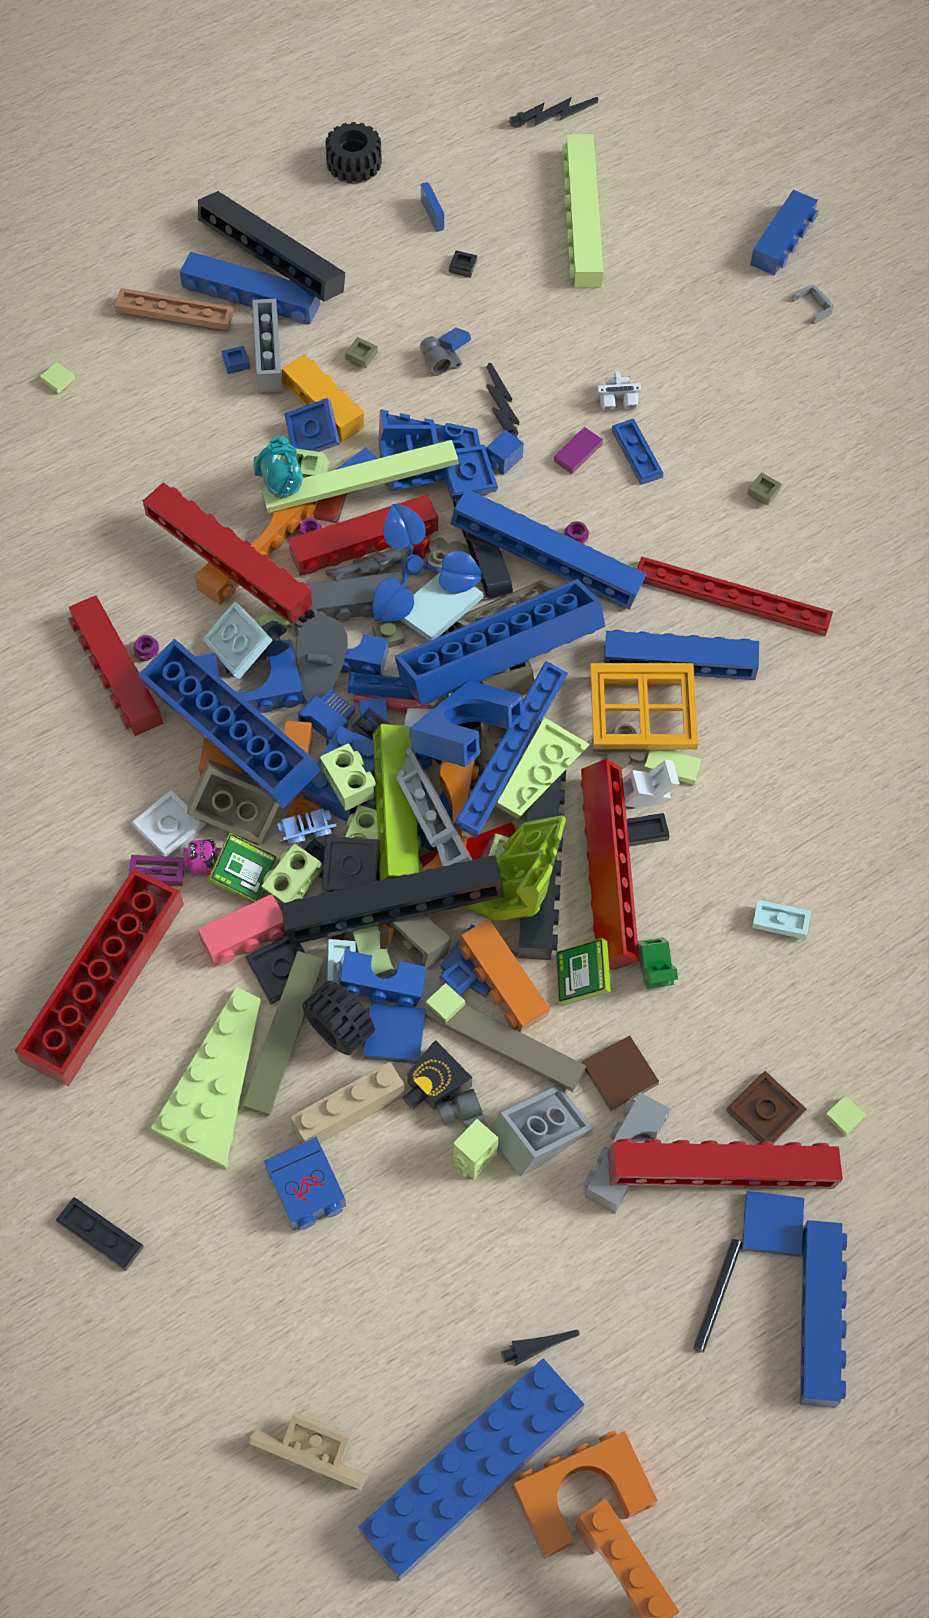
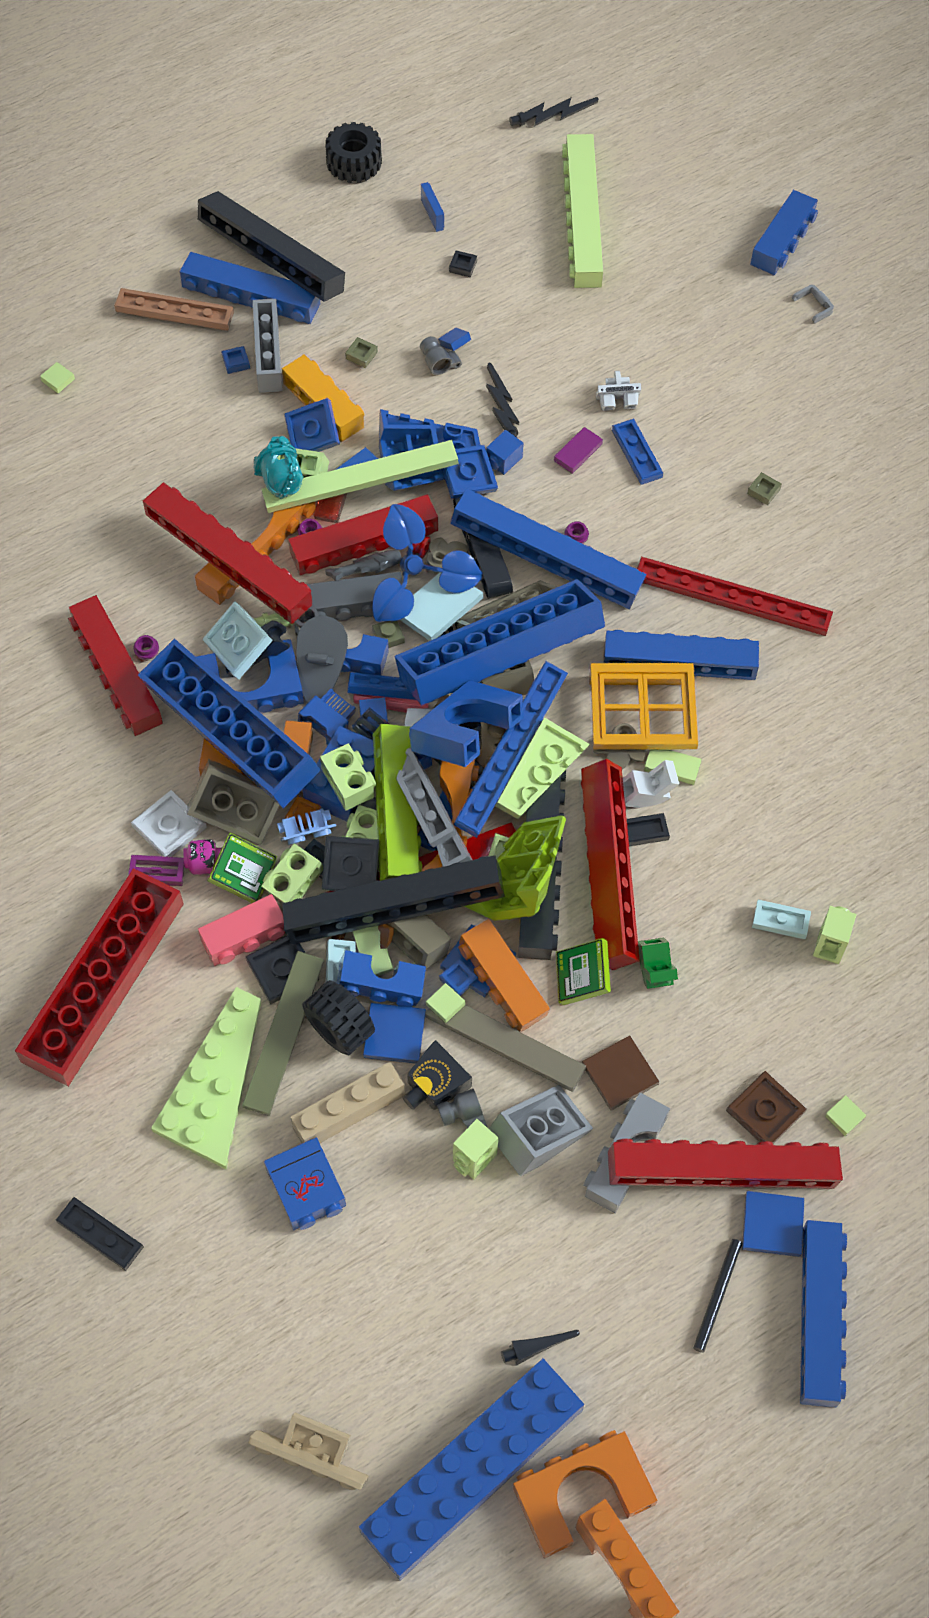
none -> yellowish green brick [813,906,857,964]

